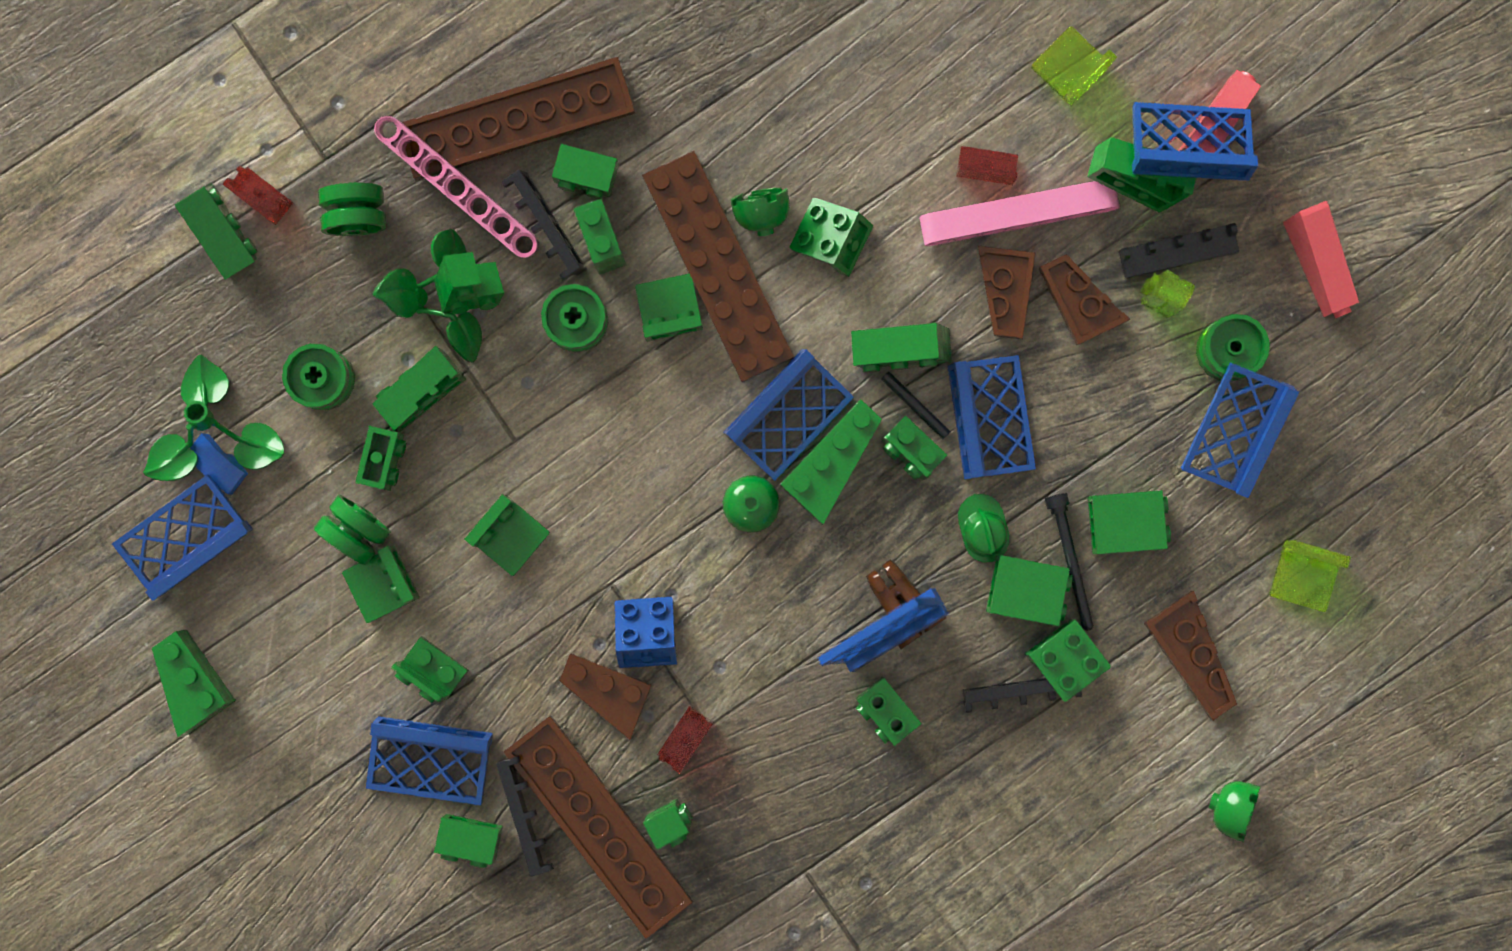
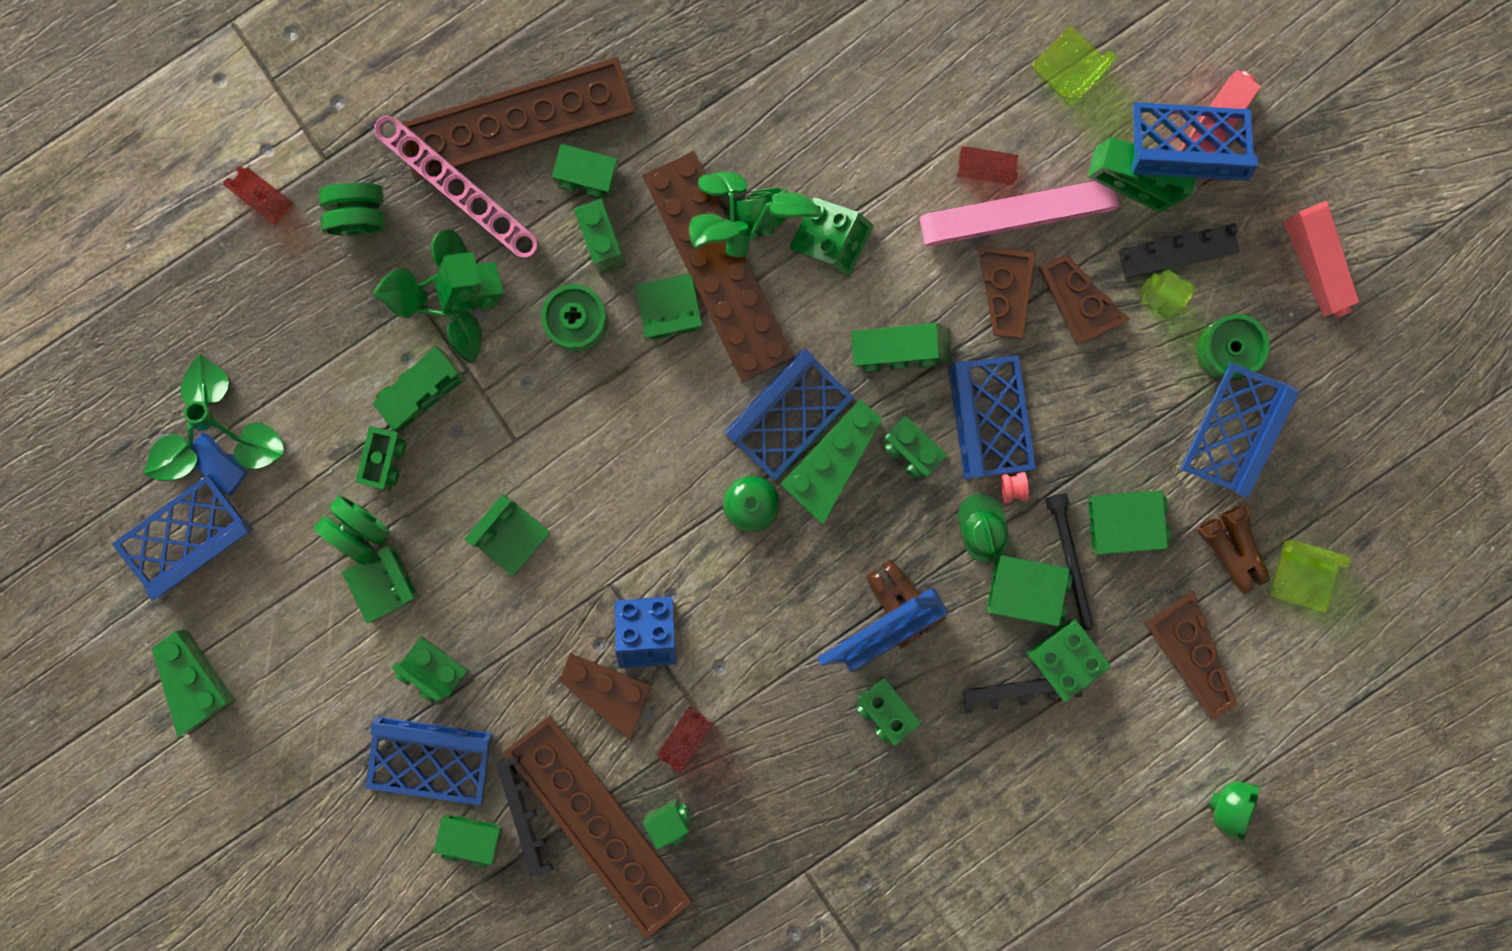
green wedge [174,182,258,280] -> none
green wheel [282,343,355,411] -> none
black hinge [501,170,587,280] -> none
black bar [881,371,951,439] -> none
none -> green plant [689,171,822,257]
none -> coral wheel [1001,472,1029,503]
none -> reddish brown piece [1196,504,1270,594]

